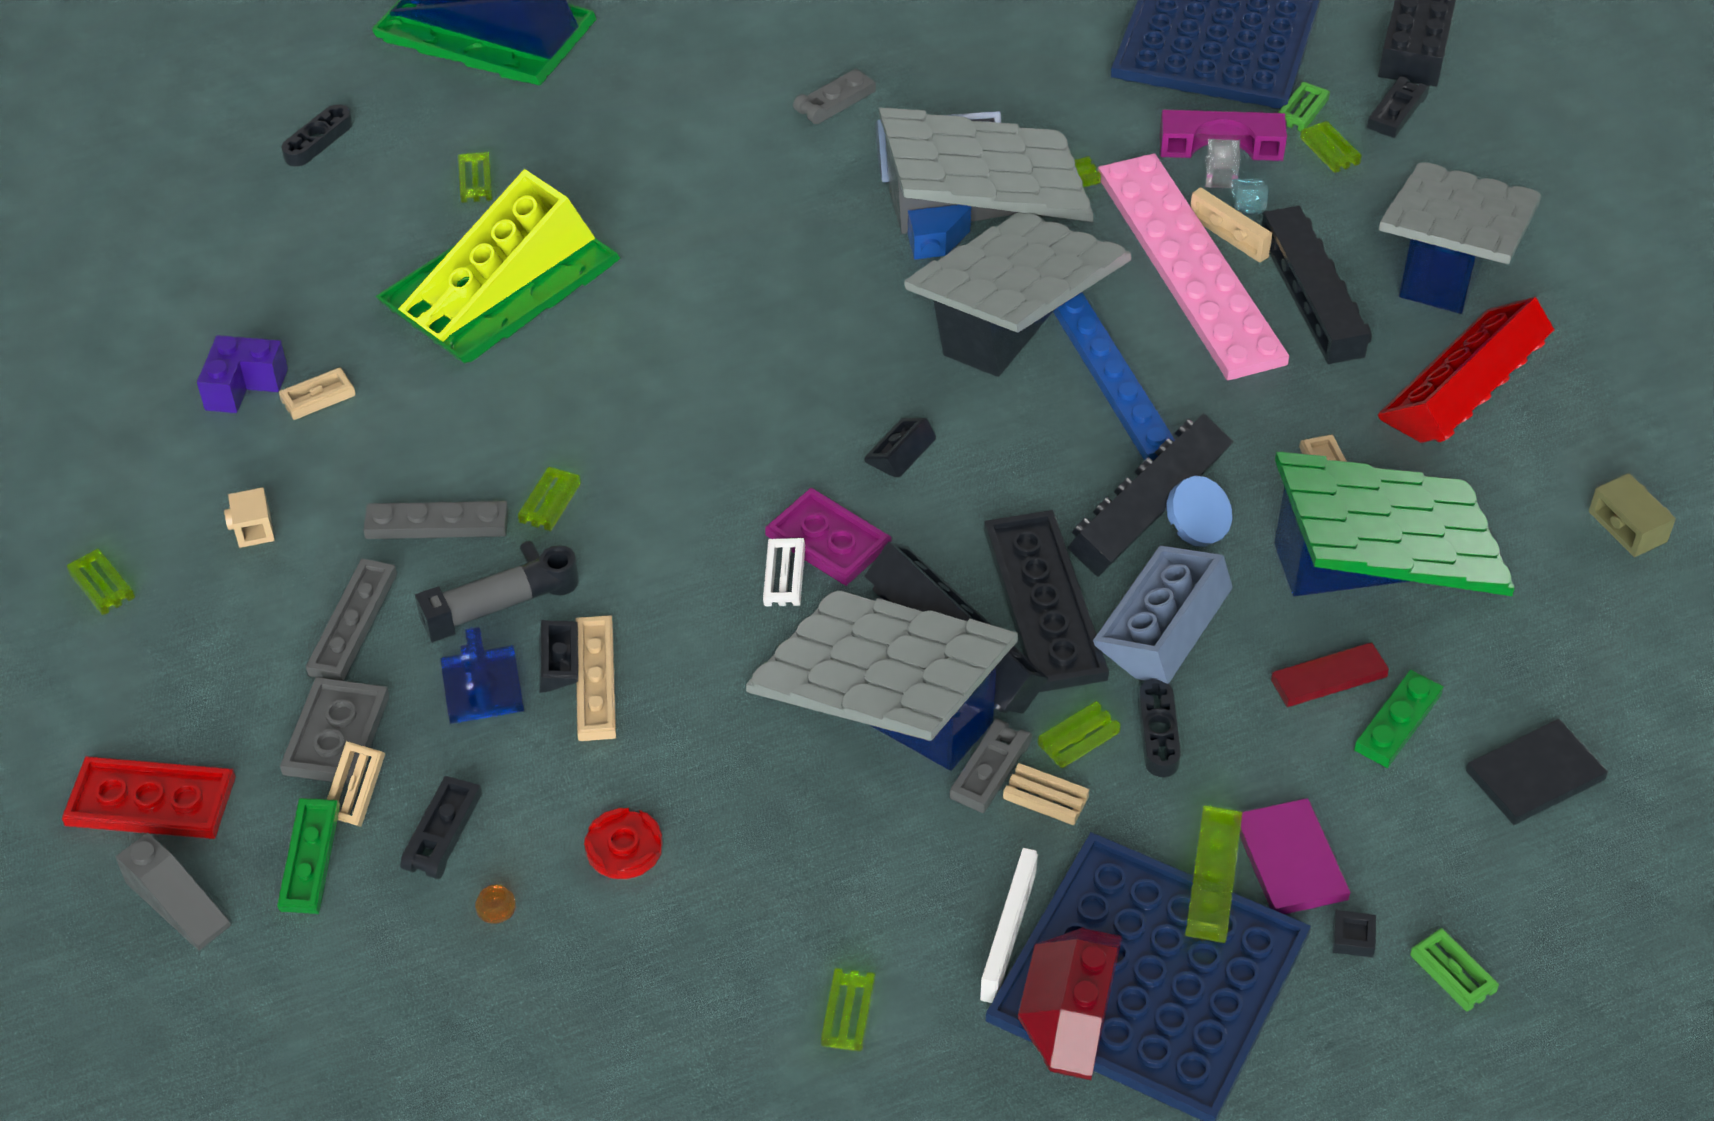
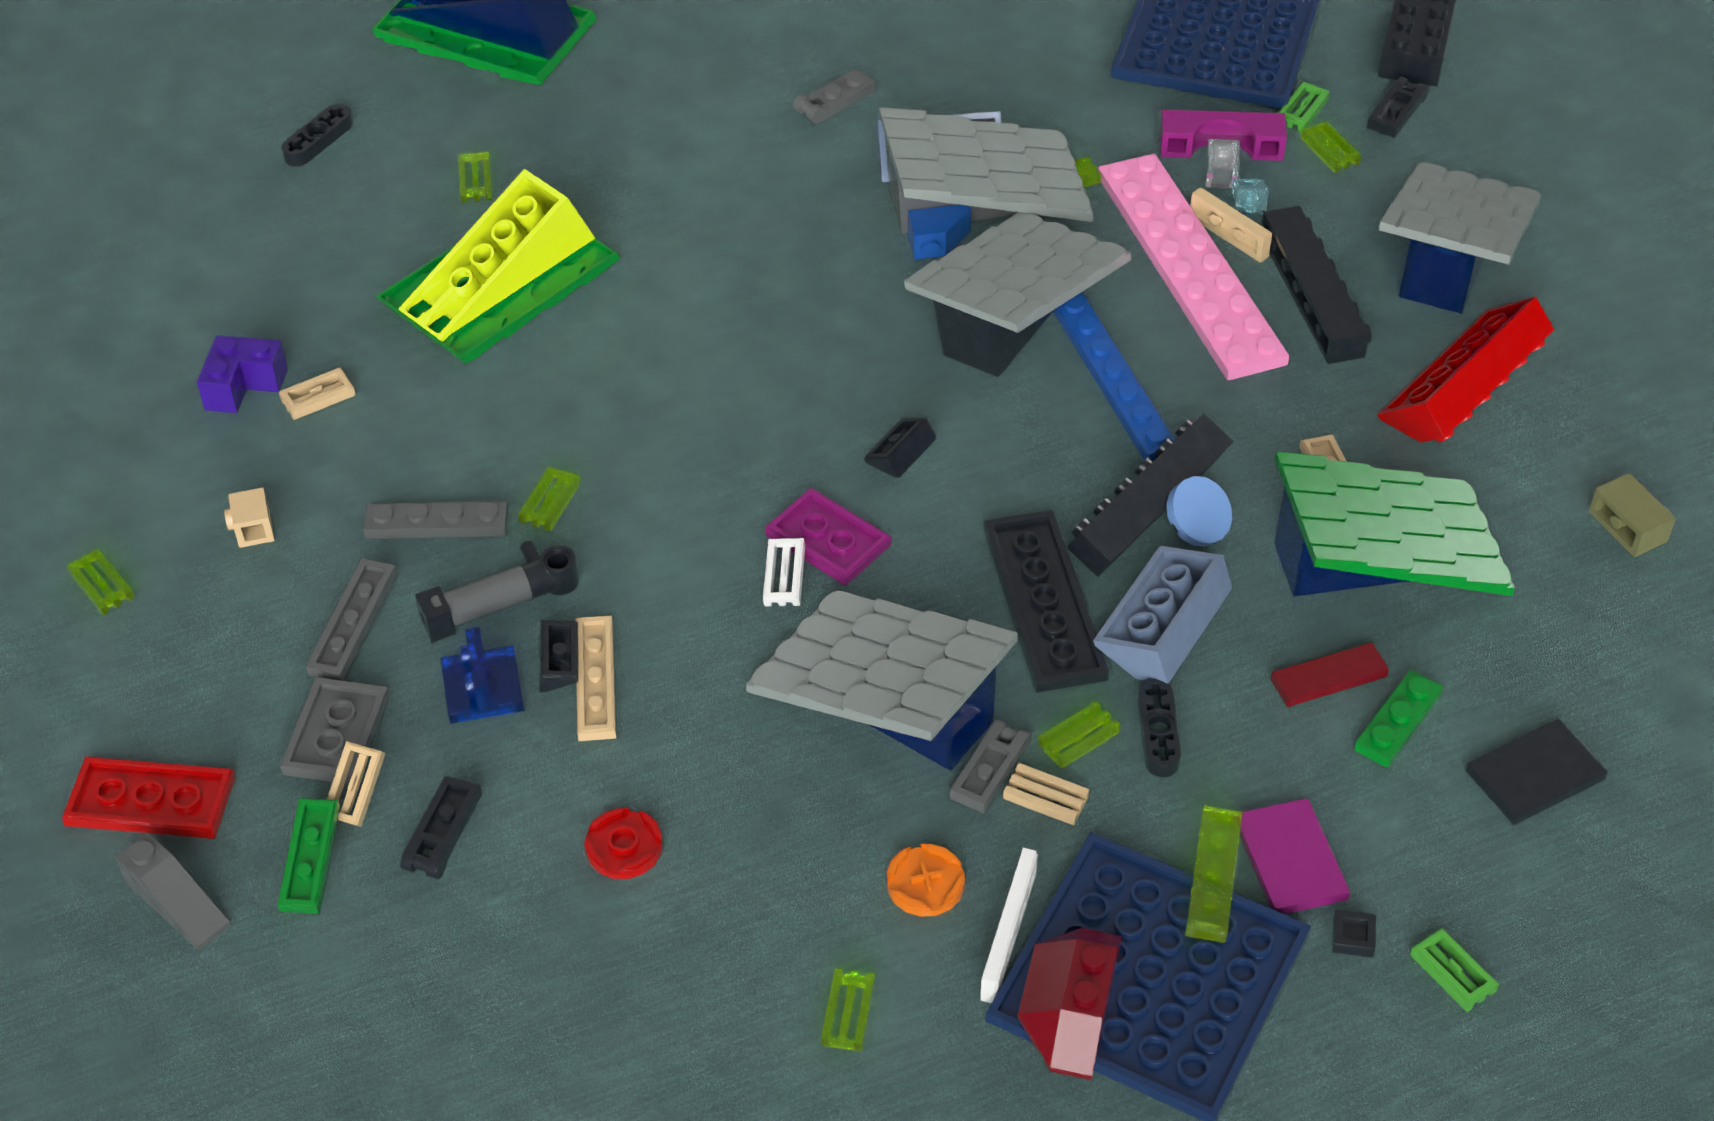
clear orange plate [475,885,516,924] -> none
black brick [865,541,1049,714] -> none
none -> orange tile [887,843,965,917]

